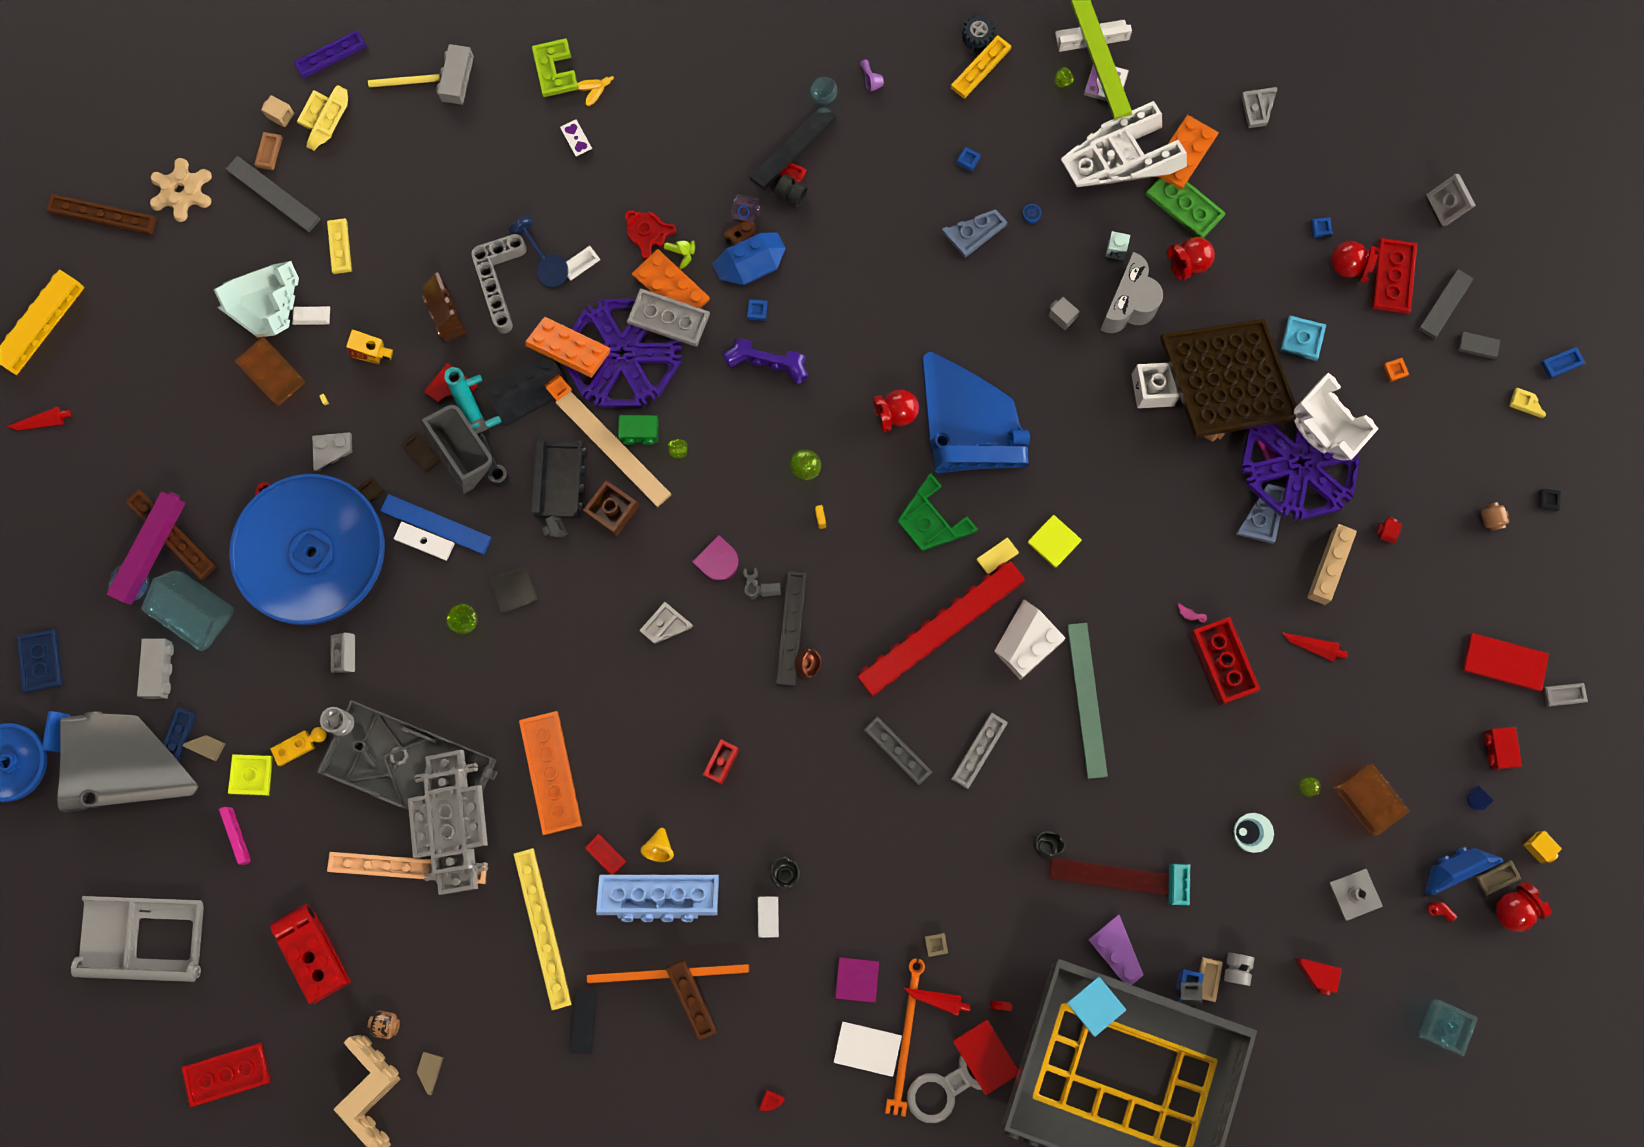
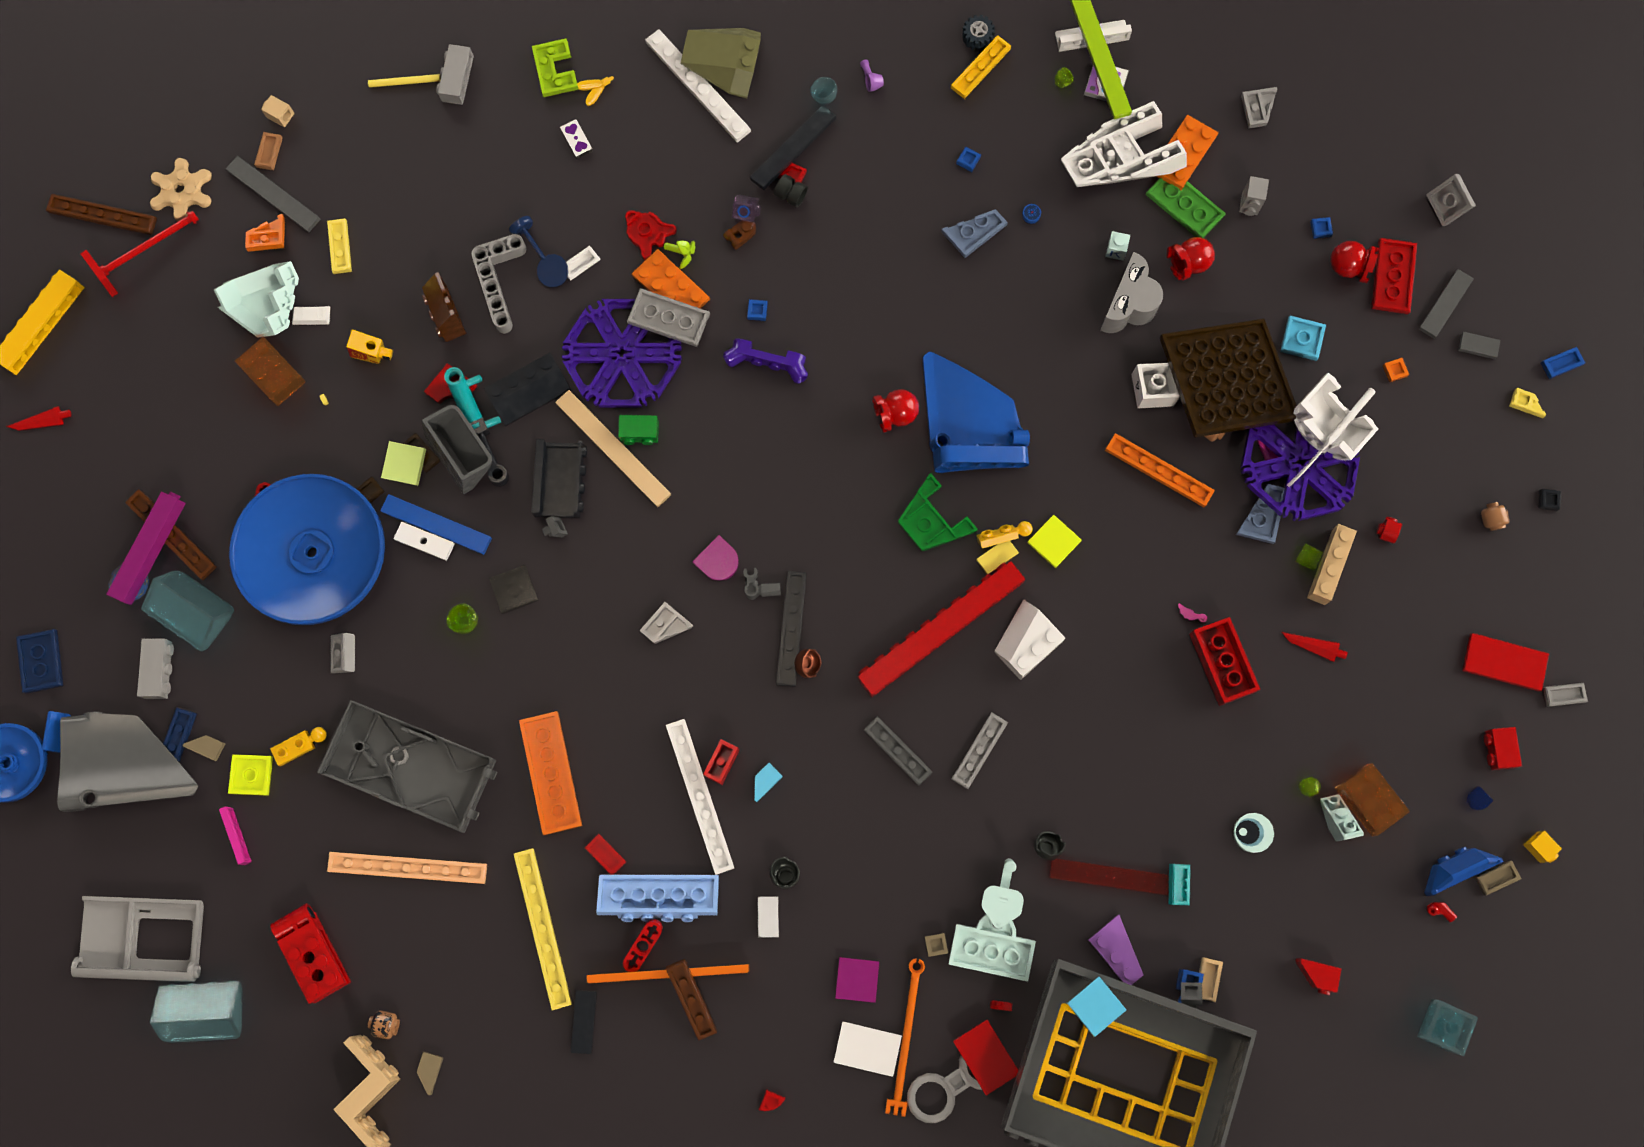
red tile [181,1043,271,1108] -> none
dark purple tile [294,30,367,79] -> none
light yellow plate [297,85,348,151] -> none
light grey wing [312,432,353,472] -> none
light grey wheel [320,707,354,736] -> none
light grey piece [408,750,488,895] -> none
orange plate [525,317,610,378] -> none
orange tile [544,374,572,401] -> none
reddish brown brick [583,480,639,537] -> none
yellow hat [641,828,674,862] -> none
clear neon green tile [668,439,687,458] -> none
blue wedge [712,233,786,285] -> none
clear neon green helmet [790,449,822,479] -> none
yellow tile [815,505,826,529] -> none
red bar [903,987,971,1016] -> none
light grey brick [1049,297,1080,330] -> none
sand green tile [1067,623,1108,779] -> none
light grey wheel [1224,952,1255,986] -> none
light grey tile [1328,869,1383,921] -> none
red tile [1496,881,1552,932] -> none
none -> red tile [80,211,199,297]
none -> clear light blue windscreen [150,981,243,1043]
none -> orange wing [245,214,285,252]
none -> yellowish green tile [381,441,426,486]
none -> red beam [623,919,663,972]
none -> white plate [645,29,751,143]
none -> white plate [666,719,735,875]
none -> olive wedge [680,28,761,99]
none -> medium azure tile [754,763,783,802]
none -> light aqua plate [948,858,1036,981]
none -> yellow plate [976,521,1032,548]
none -> orange plate [1105,433,1215,508]
none -> light grey brick [1239,176,1269,216]
none -> white piece [1287,388,1375,487]
none -> clear neon green tile [1296,544,1323,570]
none -> light aqua slope [1320,794,1364,842]

